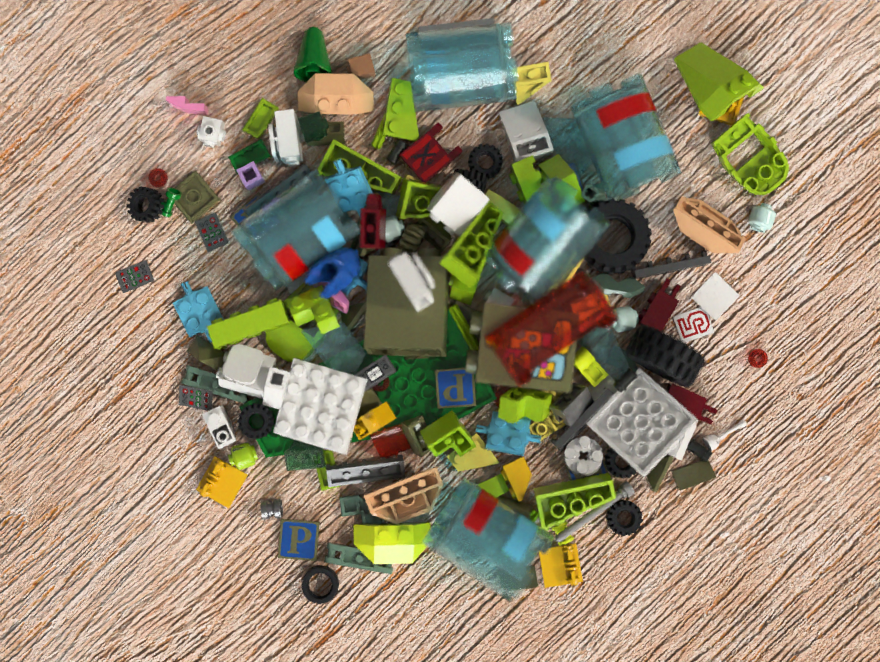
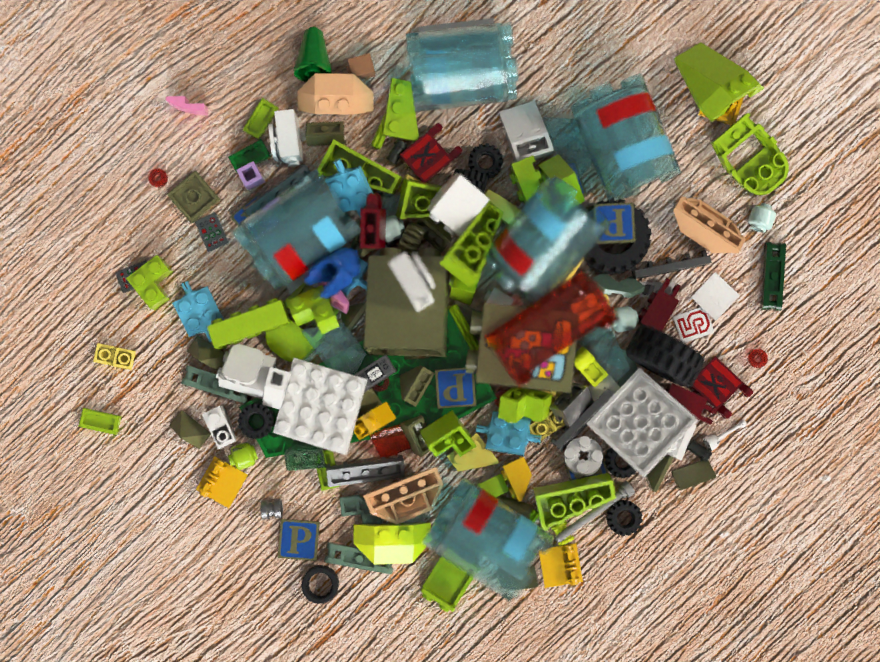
black tyre [127,186,164,223] -> none
green piece [161,188,182,217] -> none
dark grey sticker [179,385,213,411] -> none
white brick [197,116,226,148] -> none
clear green brick [298,111,329,143] -> none
light yellow wing [510,62,551,105] -> none
sand green piece [581,183,607,206] -> none
pearl dark grey pin [613,368,638,393] -> none
none -> lime tile [78,408,122,435]
none -> light yellow slope [93,343,136,370]
none -> lime brick [126,255,173,310]
none -> olive slope [170,410,211,449]
none -> olive slope [400,365,435,407]
none -> lime panel [420,549,478,612]
none -> tile [594,203,636,244]
none -> white sticker [640,282,674,297]
none -> flag [692,356,754,419]
none -> dark green plate [760,242,786,311]

